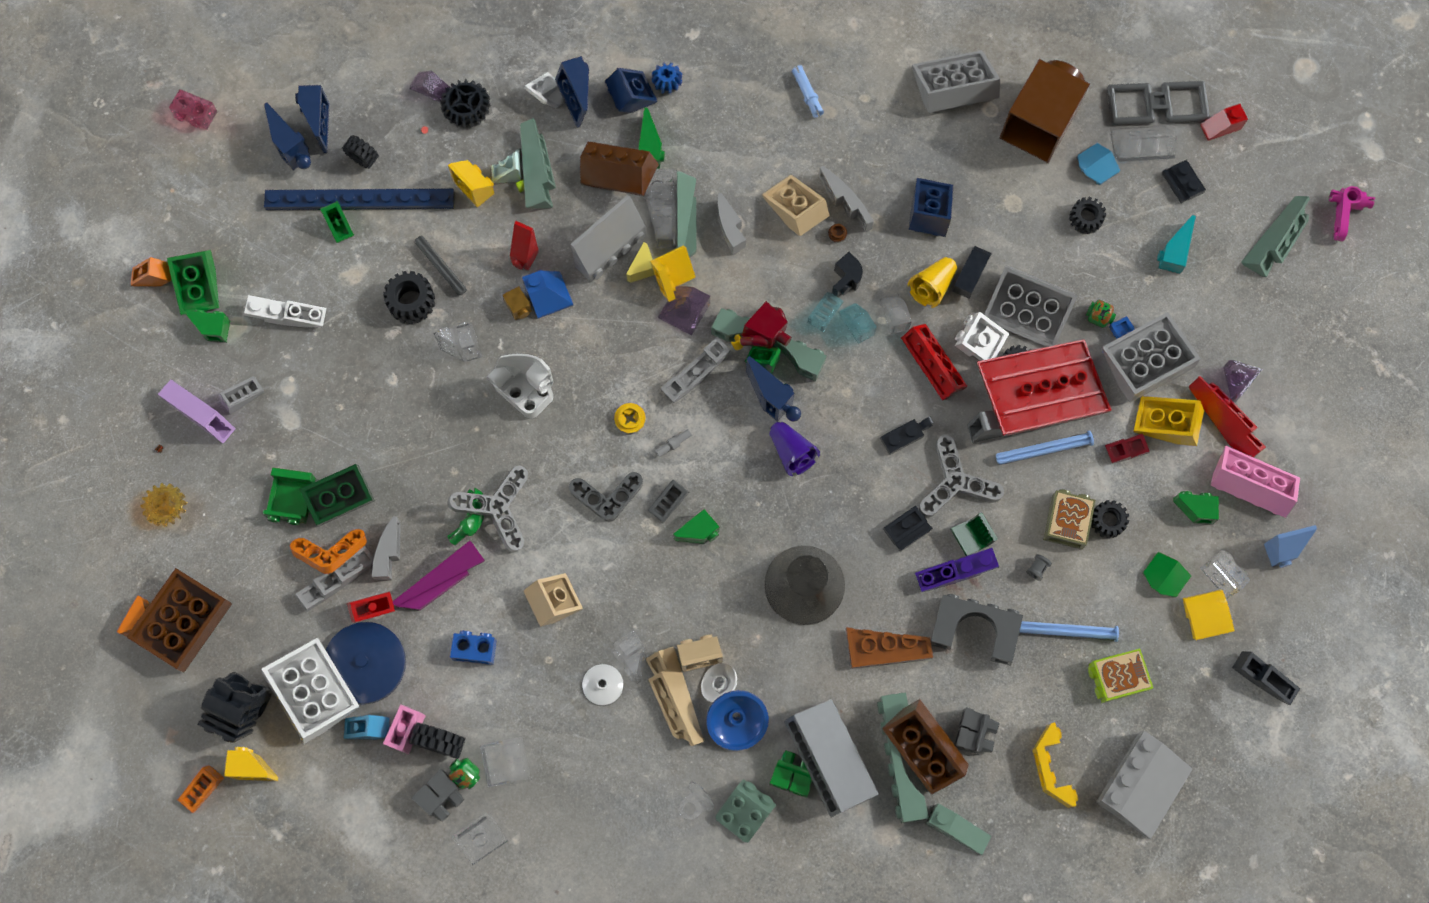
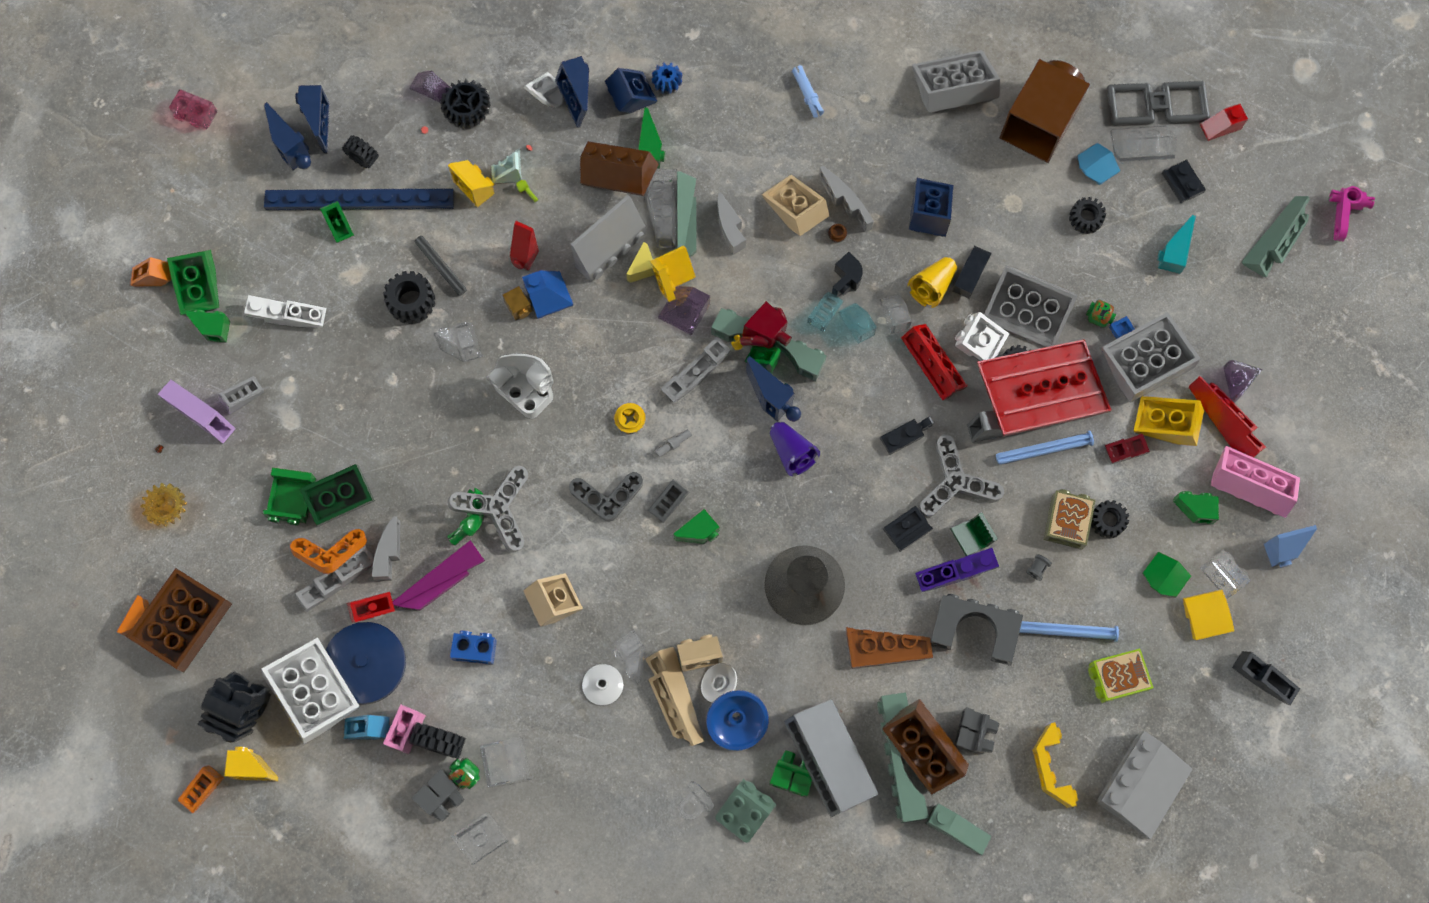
sand green wedge [520,118,556,209] -> none

